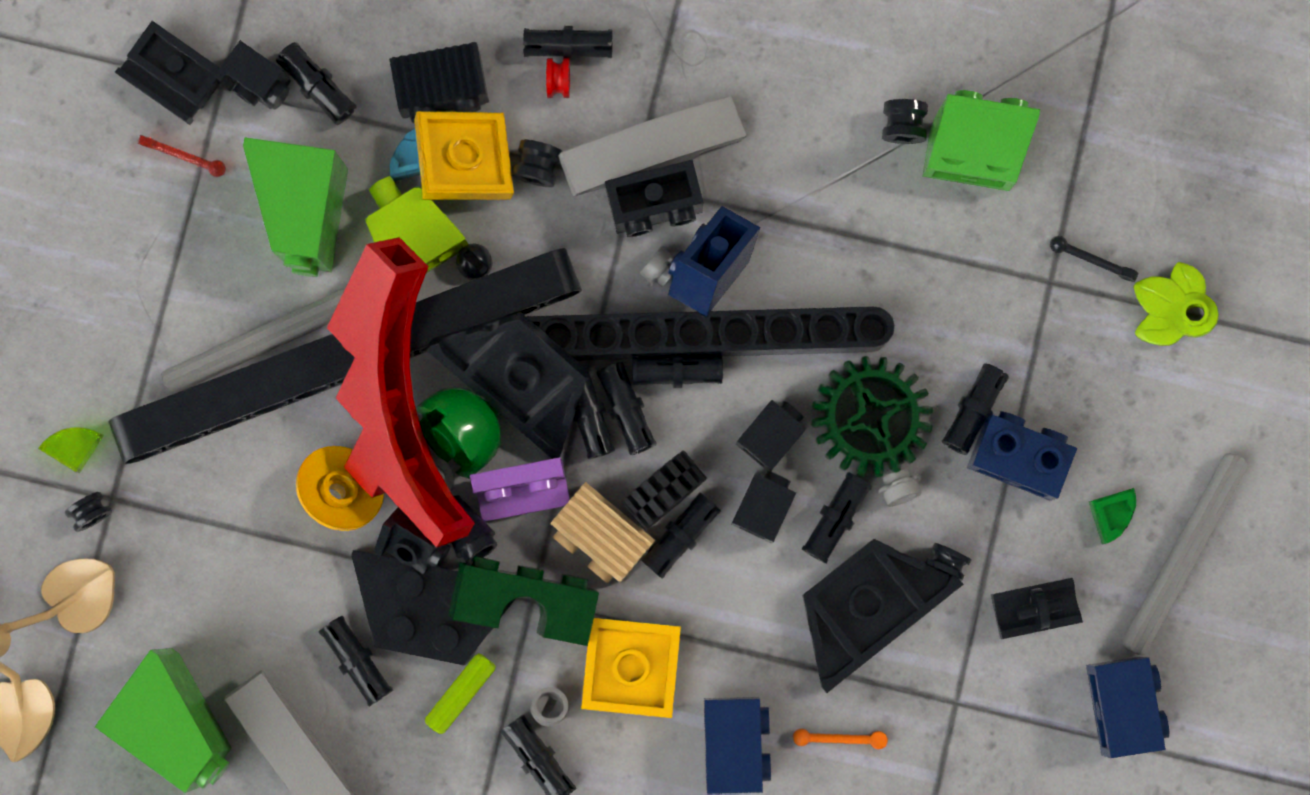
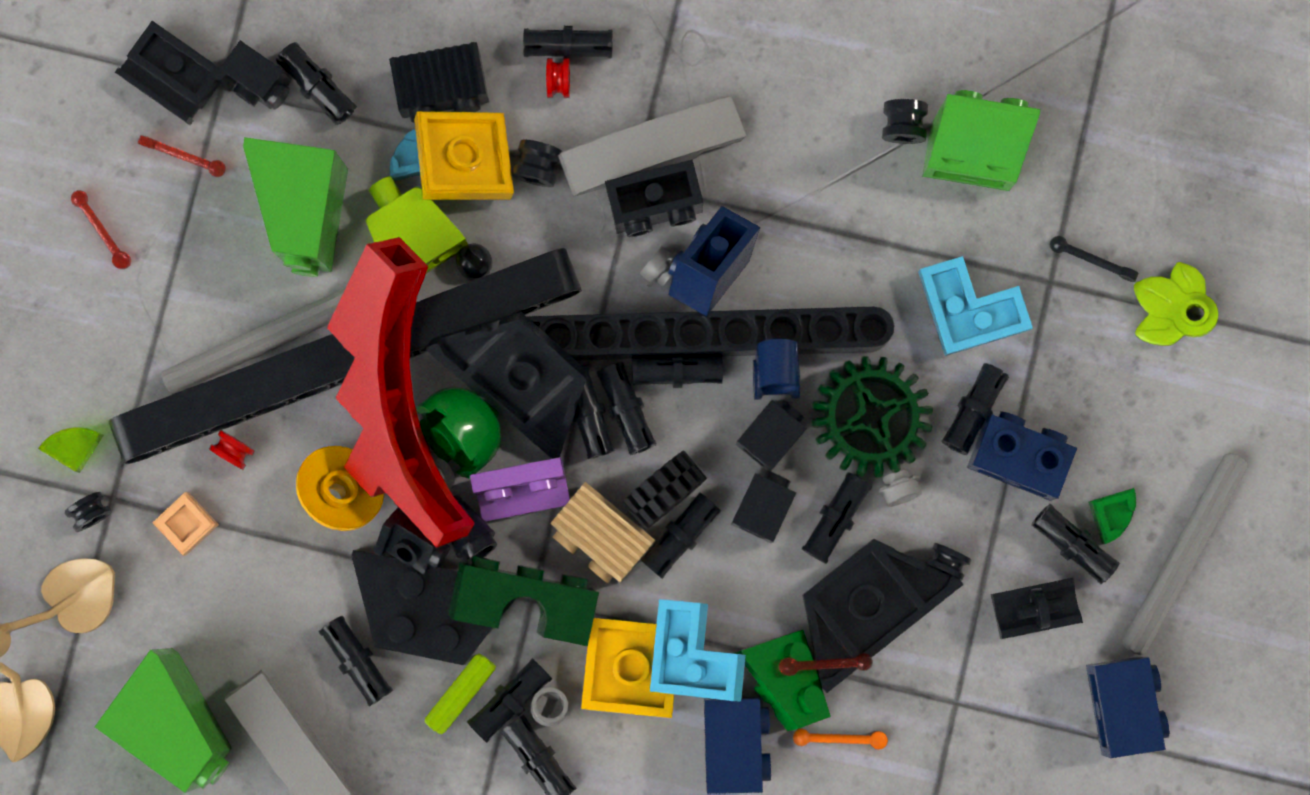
none -> clear red hinge [71,190,131,270]
none -> light nougat tile [152,492,219,556]
none -> red bush [209,430,255,470]
none -> black pin [467,658,552,743]
none -> medium azure plate [650,599,746,702]
none -> green wing [733,630,831,731]
none -> dark blue piece [753,339,800,400]
none -> clear red hinge [779,653,873,676]
none -> medium azure plate [918,256,1033,356]
none -> black pin [1031,504,1120,584]

